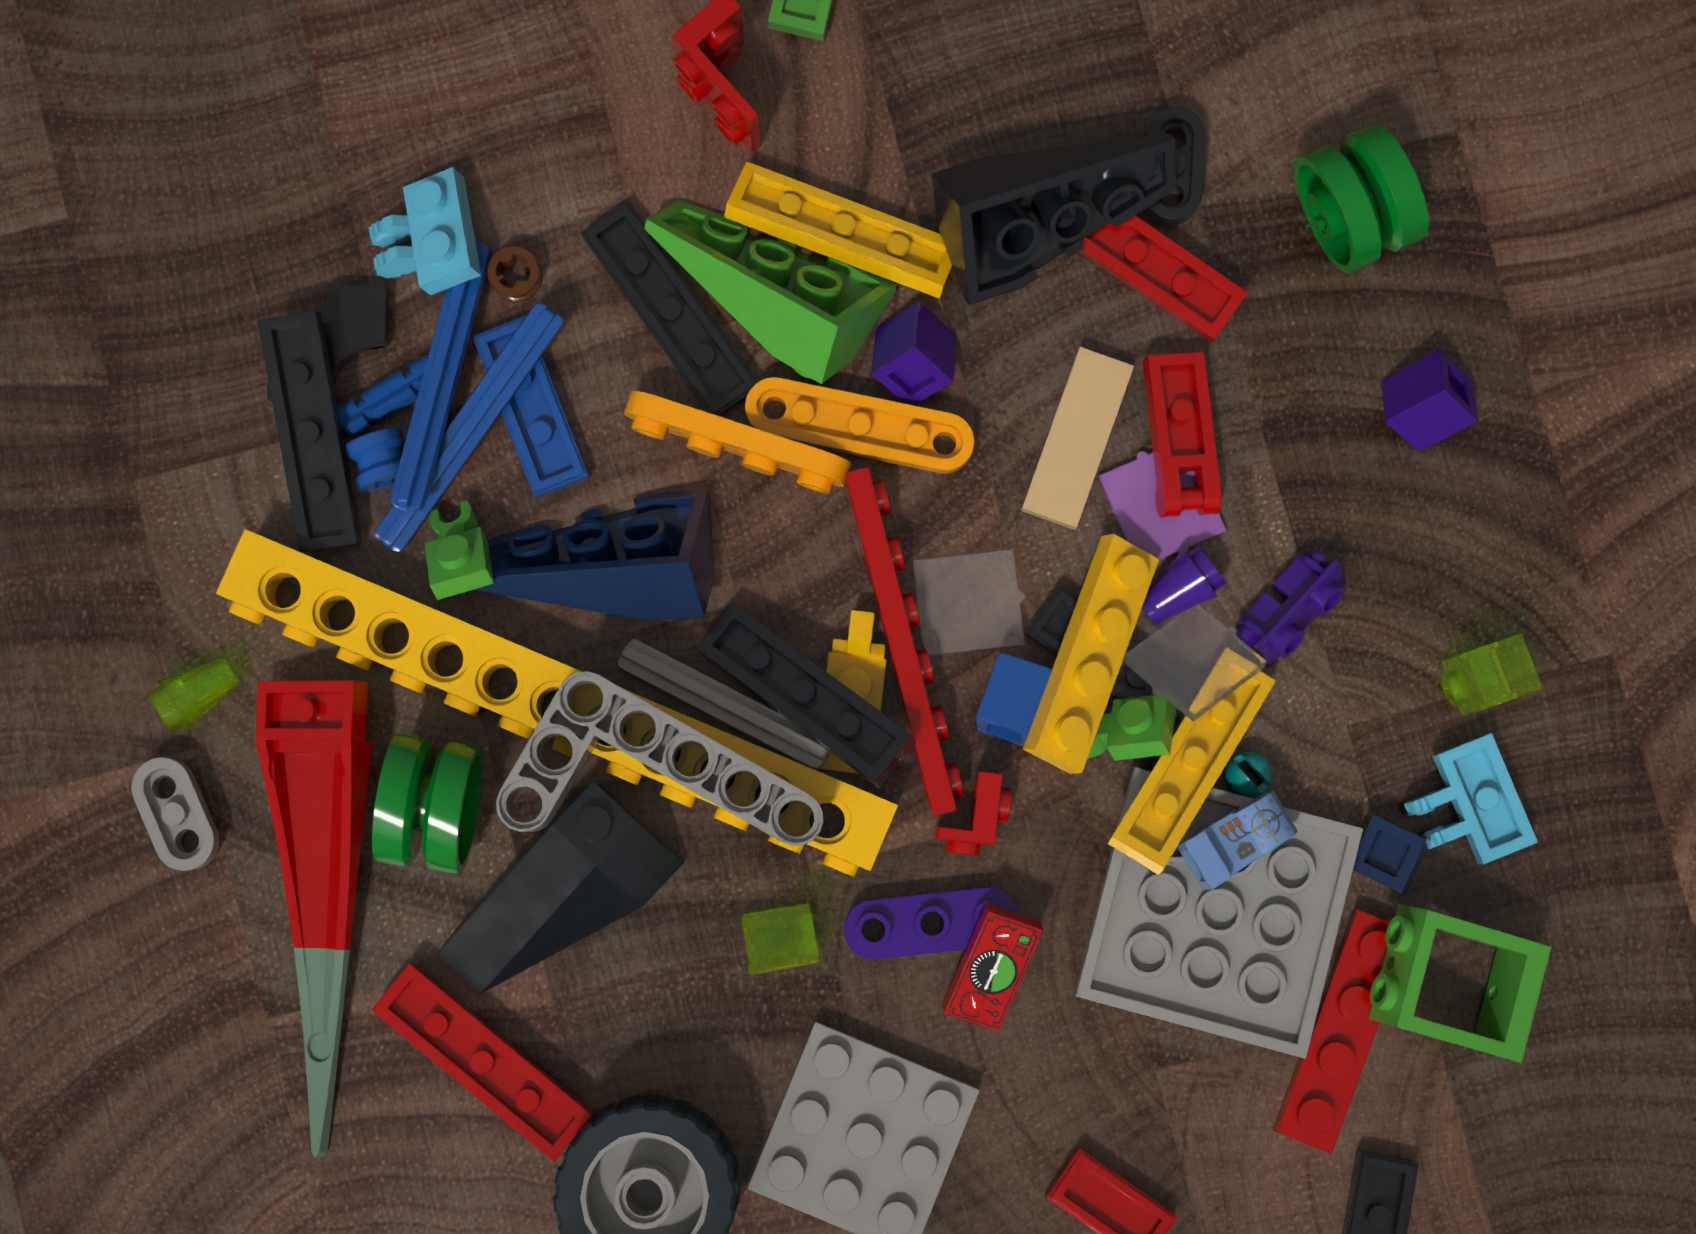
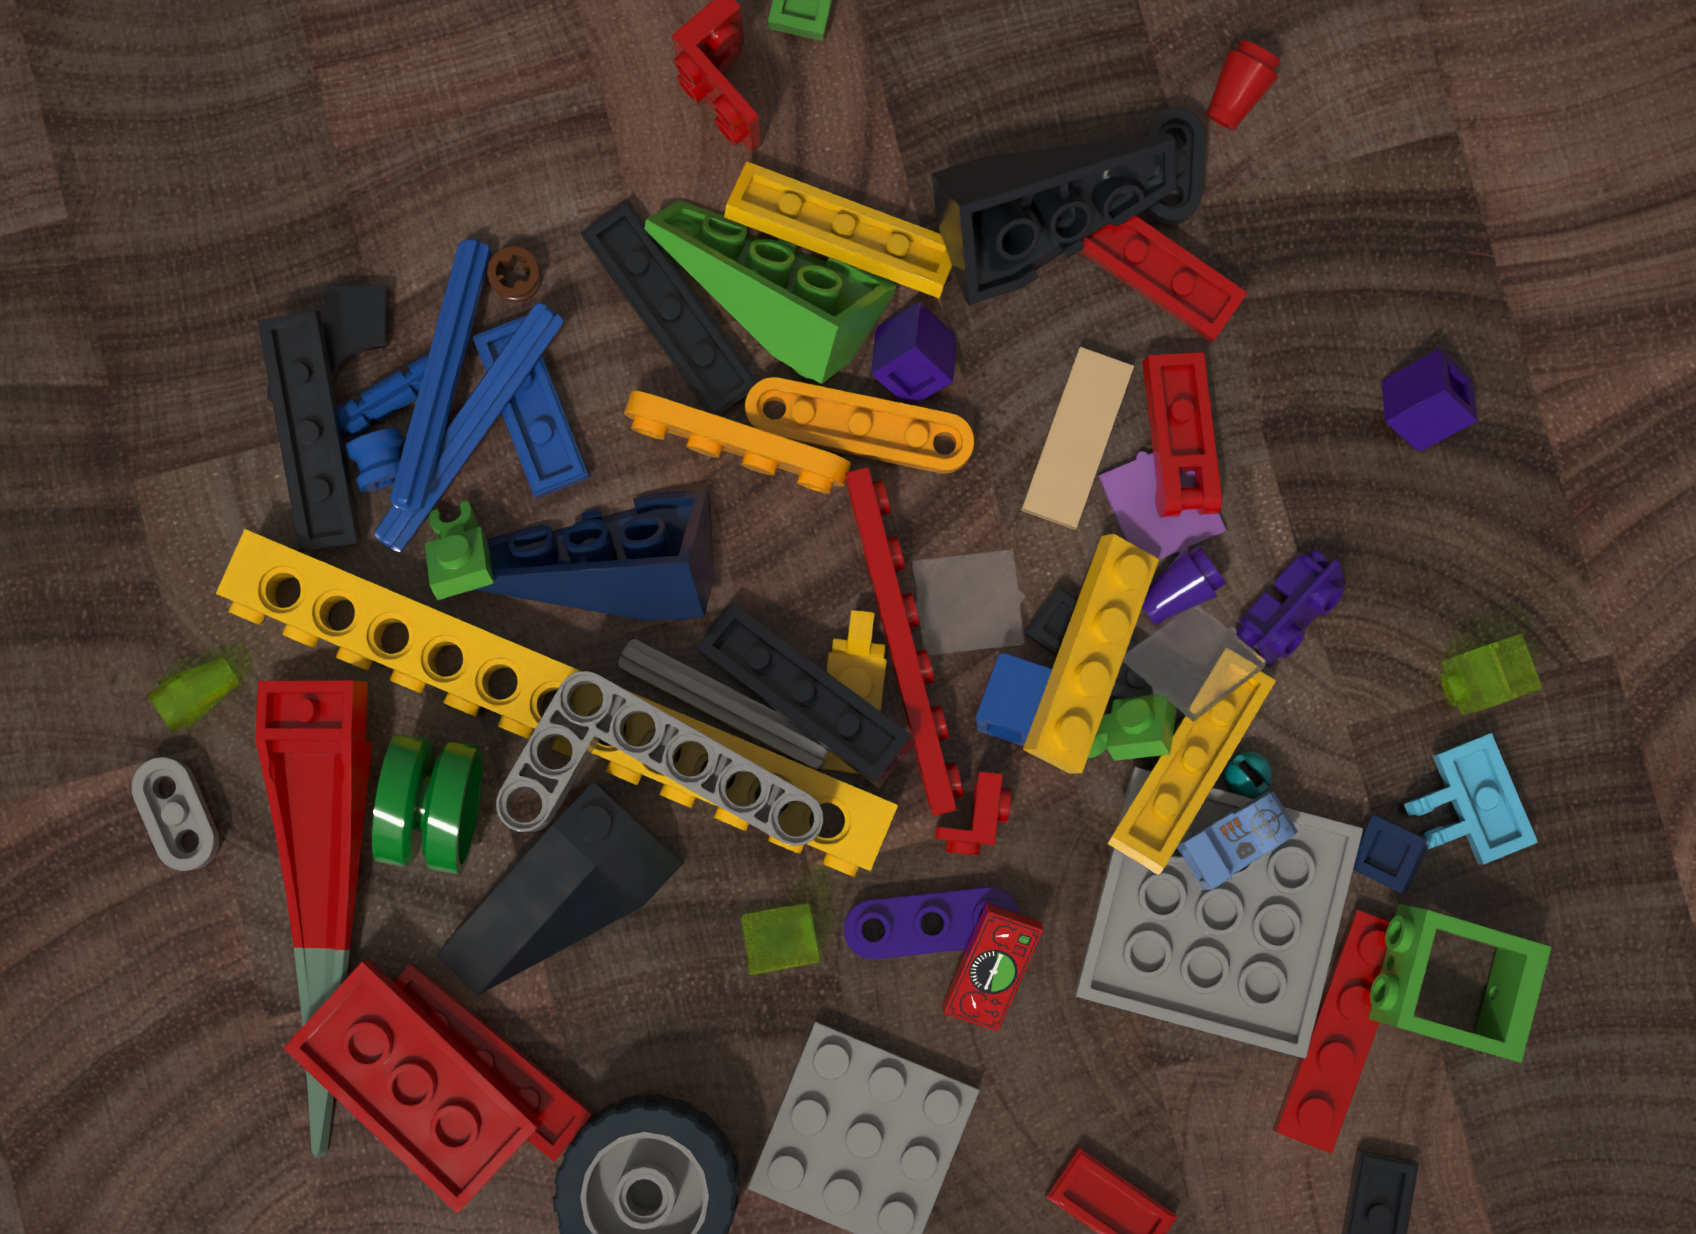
medium azure hinge [368,167,481,295] -> none
green wheel [1294,122,1429,274] -> none
none -> red plate [283,958,543,1214]
none -> red cone [1205,40,1281,131]

